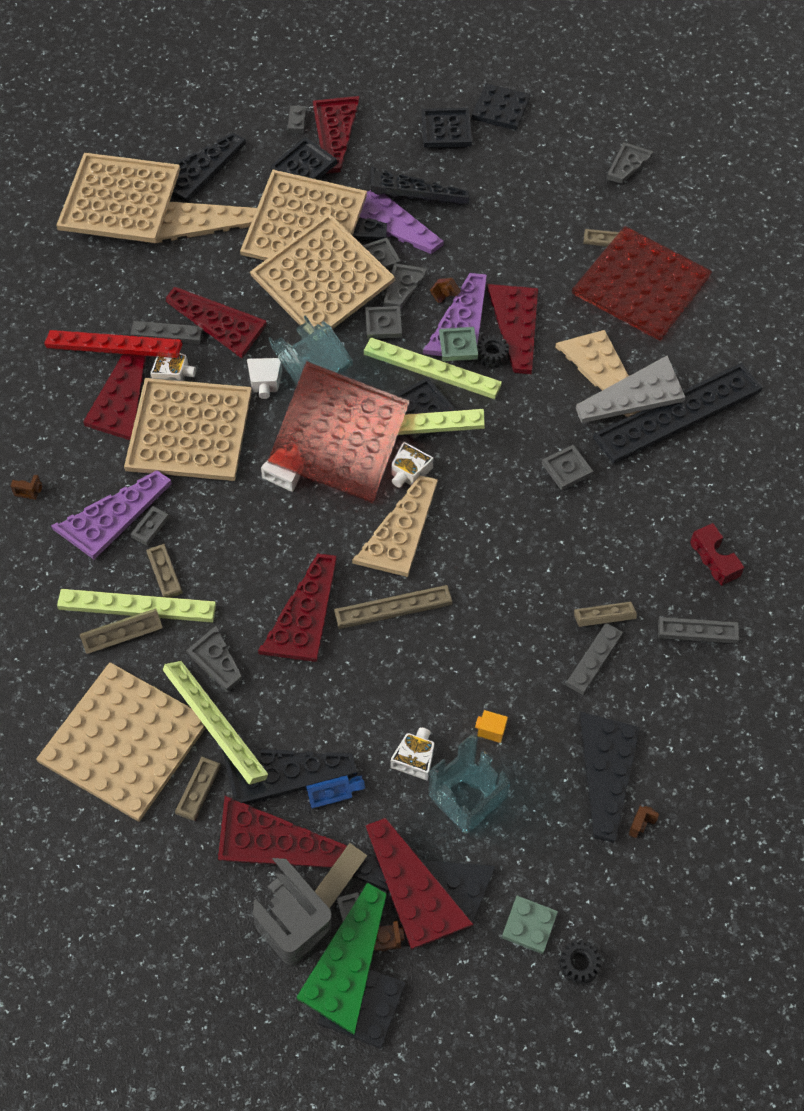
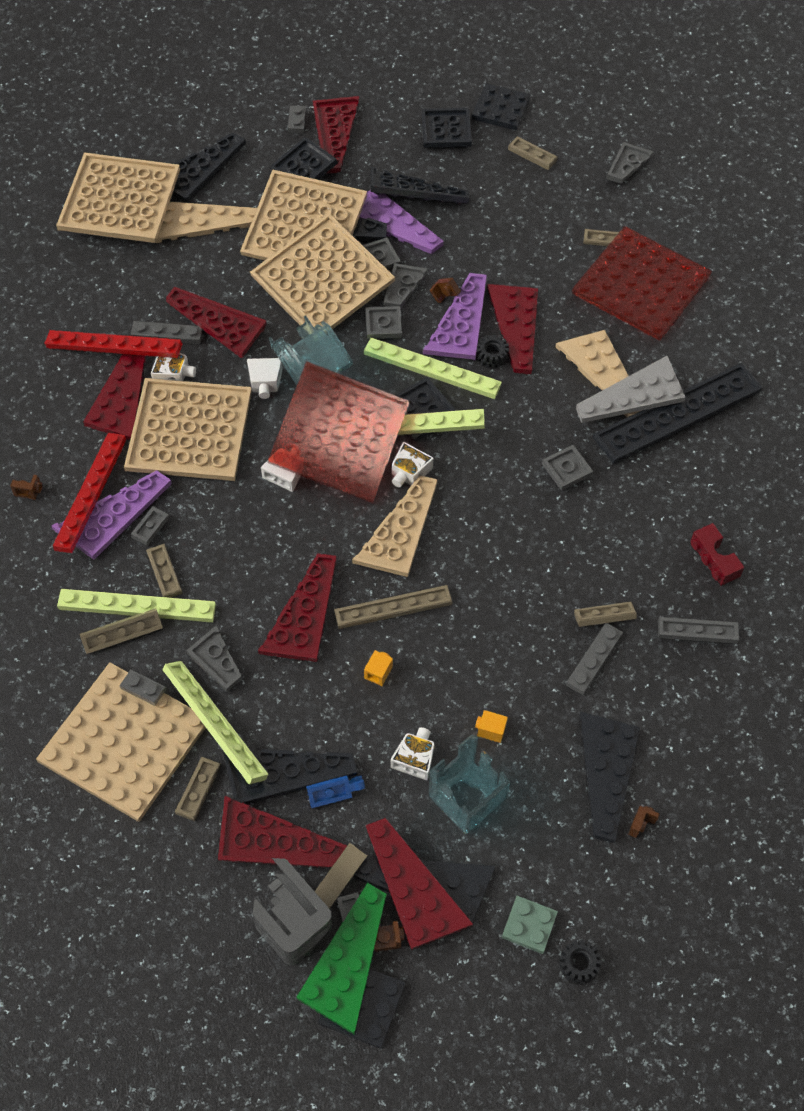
sand green plate [439,327,478,361] -> none
none -> red plate [53,433,126,553]
none -> dark grey plate [119,669,166,706]
none -> light orange brick [364,650,393,686]
none -> dark tan tile [508,136,557,170]

